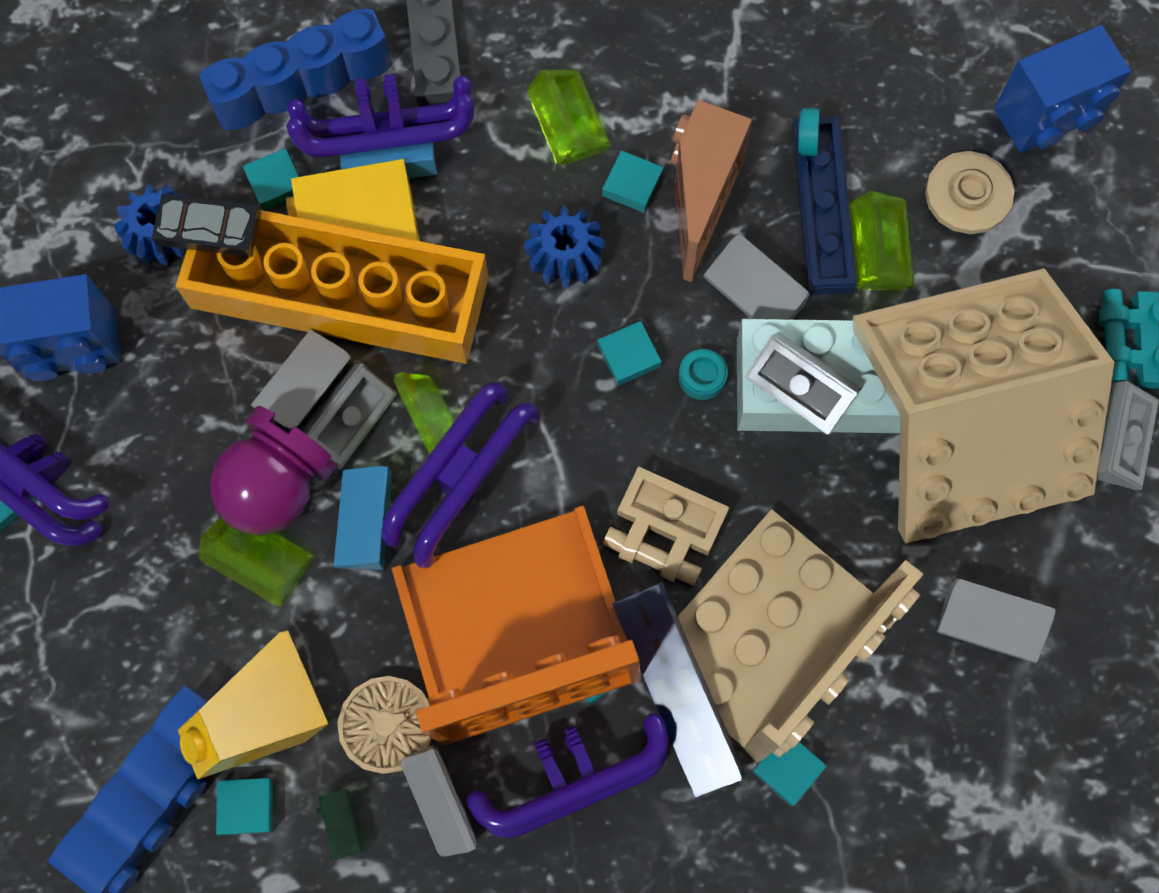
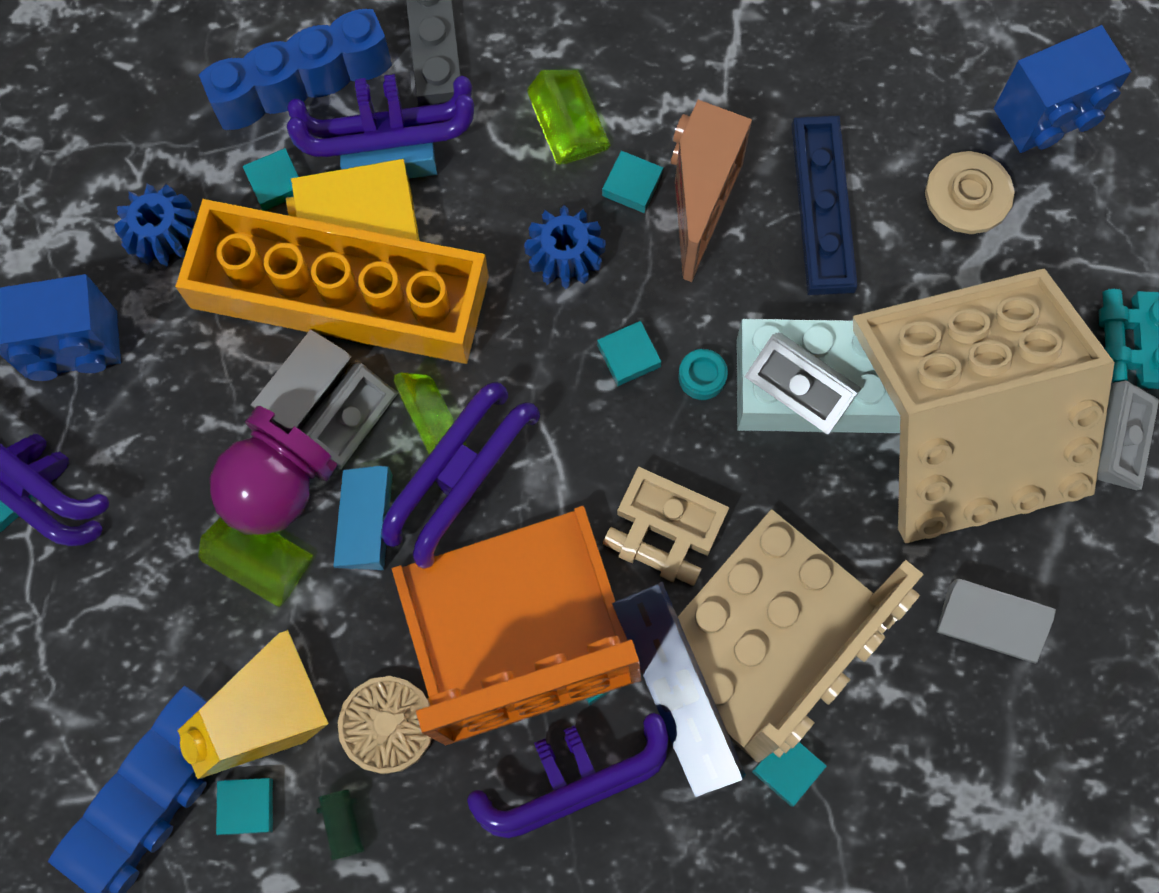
tile [152,194,262,257] -> none
light grey slope [401,744,477,857] -> none
light grey slope [703,233,809,320] -> none
teal tile [798,108,820,156] -> none
clear neon green slope [849,190,914,290] -> none

